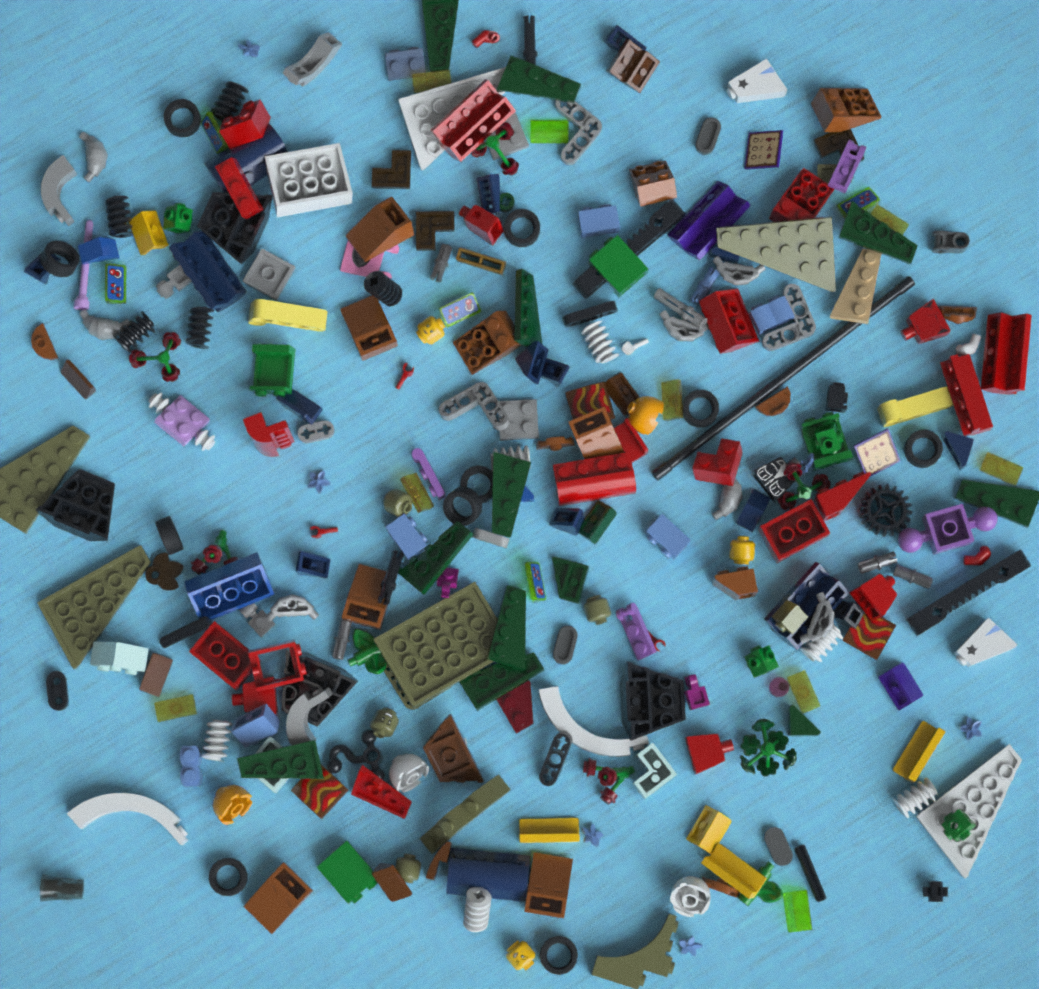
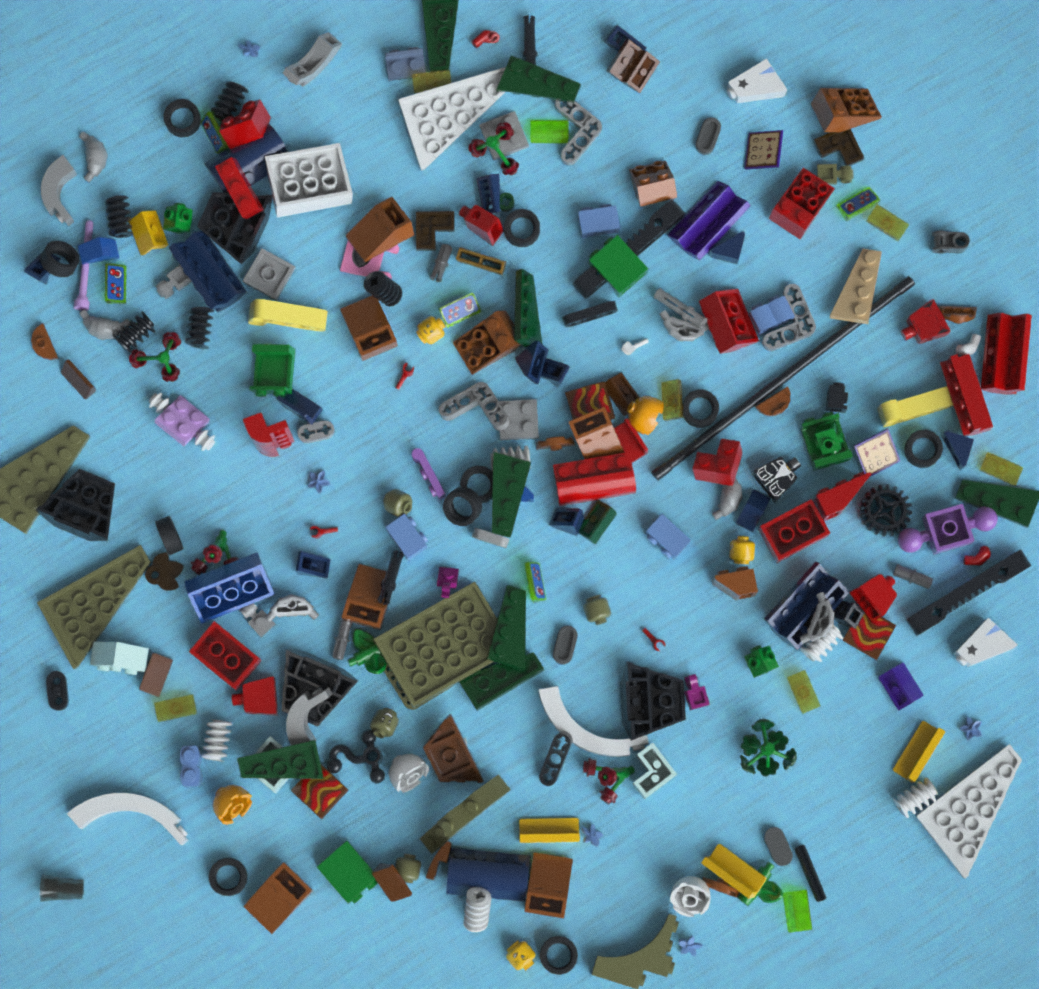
black axle [159,616,211,648] -> none
medium blue brick [231,704,280,748] -> none
red window [248,639,307,692] -> none
red wing [351,765,412,819] -> none
dark brown plate [372,150,411,189] -> none
dark green wing [398,521,474,595] -> none
clear yellow plate [400,473,434,513] -> none
brick [430,79,516,162] -> none
dark red wing [496,681,533,734] -> none
dark green wing [552,556,590,604] -> none
white piece [582,321,619,364] -> none
medium lavender plate [616,602,657,660] -> none
red torso [685,734,734,775] -> none
yellow panel [686,805,732,854] -> none
medium blue pin [690,267,720,306] -> none
light grey piece [713,256,766,286] -> none
wing [716,217,836,292] -> none
clear pink tile [769,677,789,698] -> none
brick [772,600,808,635] -> none
dark red plant [778,462,831,510] -> none
dark green slope [788,704,821,737] -> none
medium blue plant [800,453,814,475] -> none
medium lavender plate [828,139,867,193] -> none
dark green wing [838,201,918,264] -> none
flat silver axle [858,551,897,574] -> none
black gear [923,881,948,902] -> none
green brick [941,809,976,841] -> none

